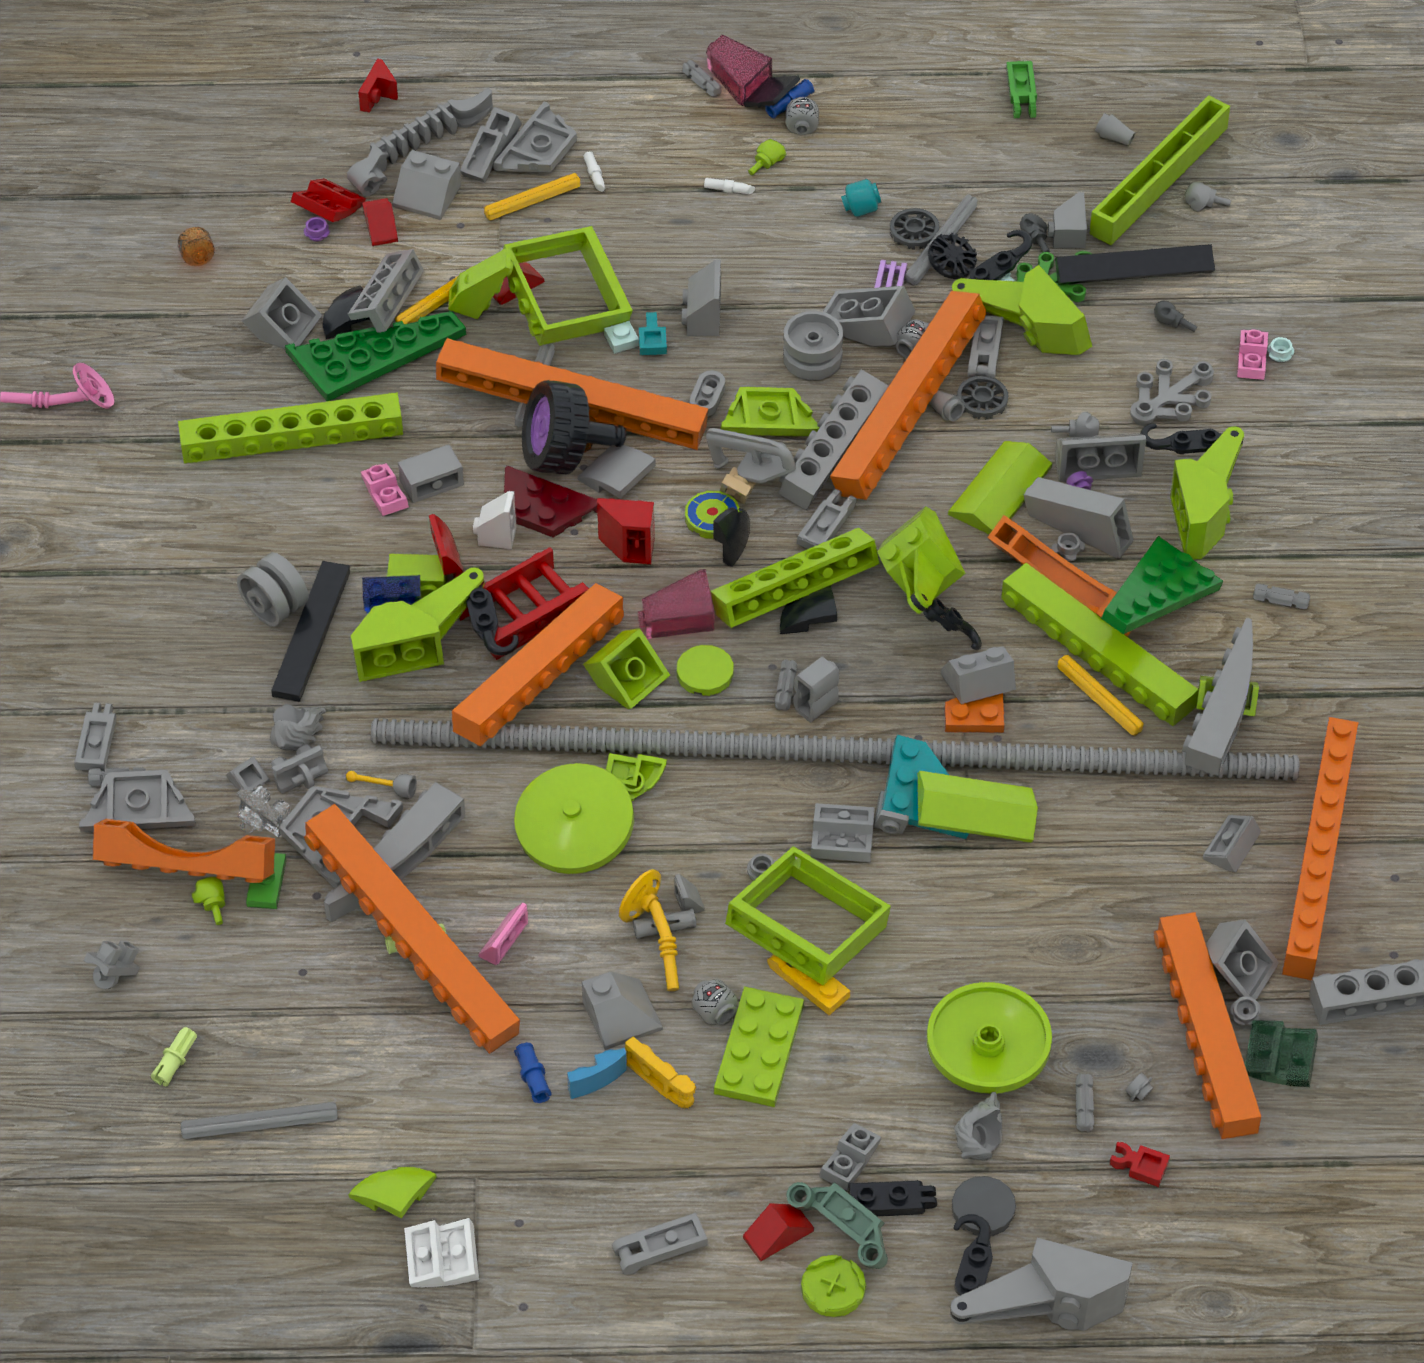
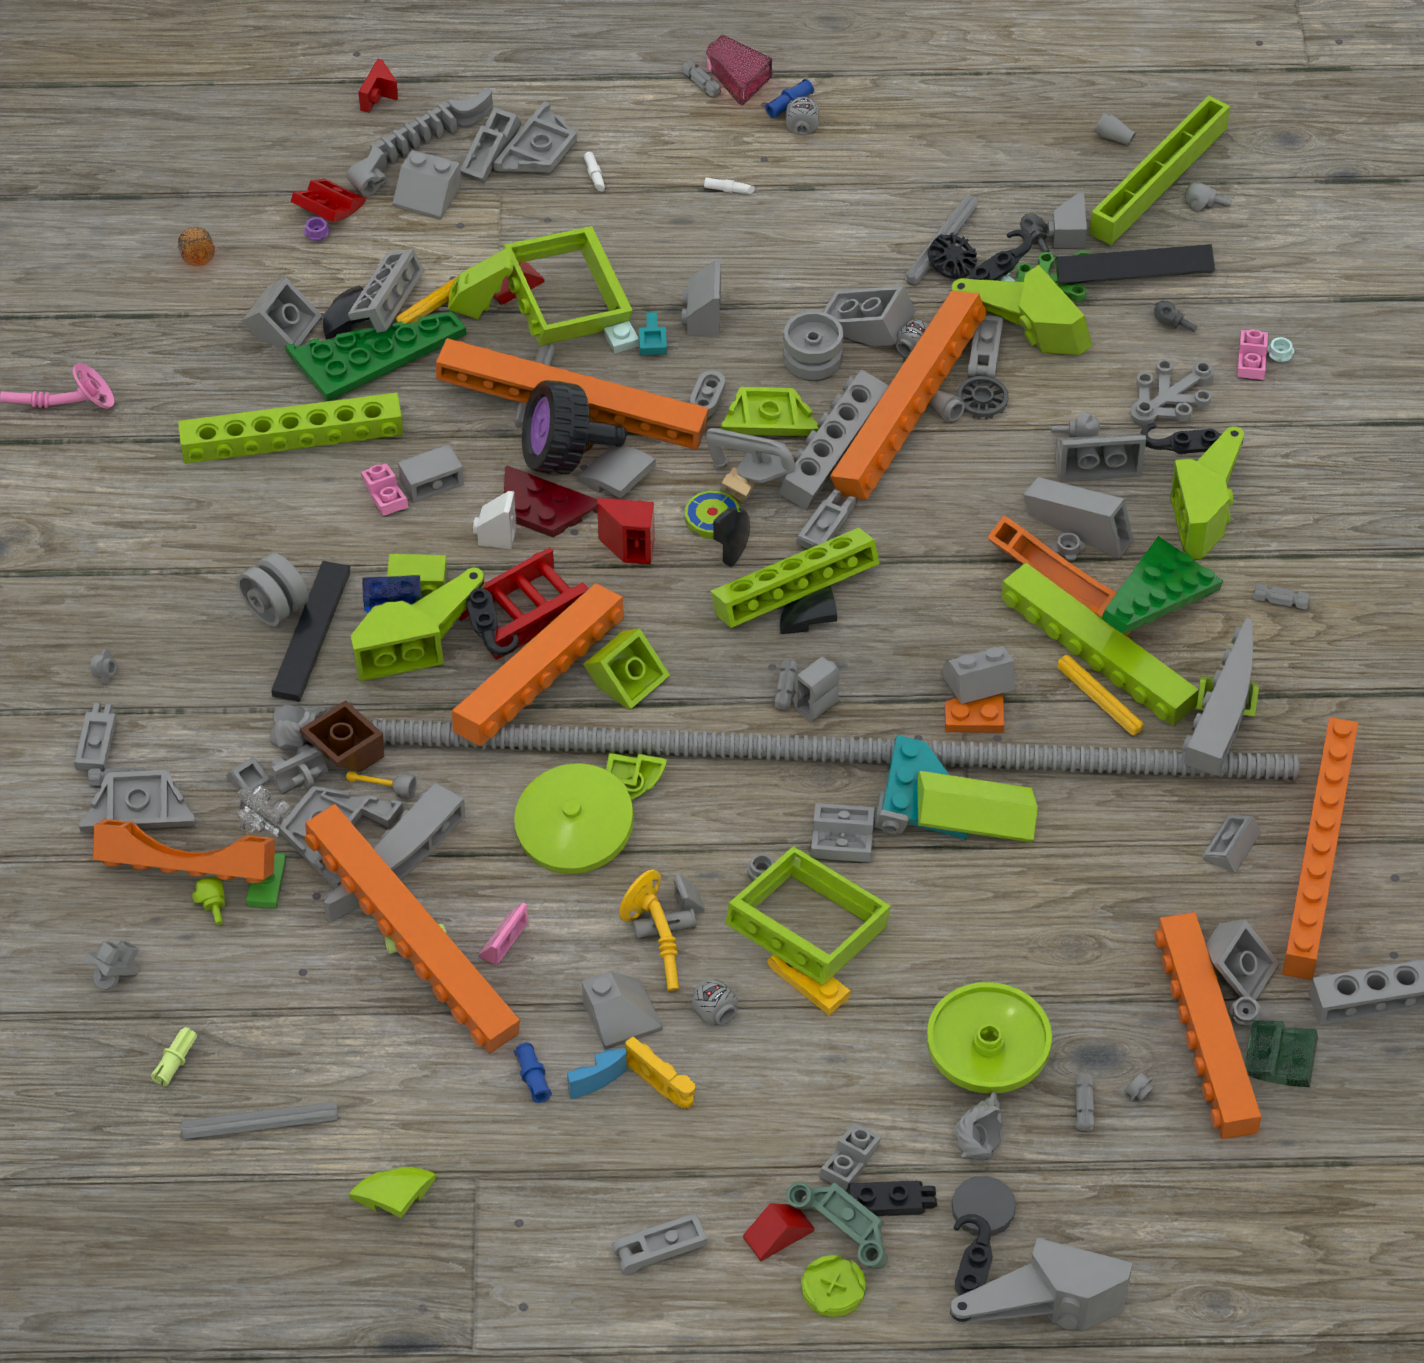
red slope [362,198,398,246] -> none
white slope [404,1218,479,1288] -> none
red slope [429,514,464,579] -> none
yellow axle [484,173,581,221] -> none
clear pink slope [637,569,714,639] -> none
lime tile [677,645,734,696] -> none
lime plate [714,986,804,1107] -> none
black piece [743,75,800,108] -> none
lime piece [748,139,786,175] -> none
teal head [841,179,882,217] -> none
lavender tile [874,260,907,288] -> none
lime slope [877,506,982,650] -> none
dark grey wheel [890,208,939,249] -> none
lime slope [948,441,1052,534] -> none
bright green hinge [1006,61,1037,118] -> none
medium lavender plate [1066,471,1093,490] -> none
red plate [1110,1142,1170,1187] -> none
none -> light grey plate [90,649,117,684]
none -> reddish brown slope [300,700,384,771]

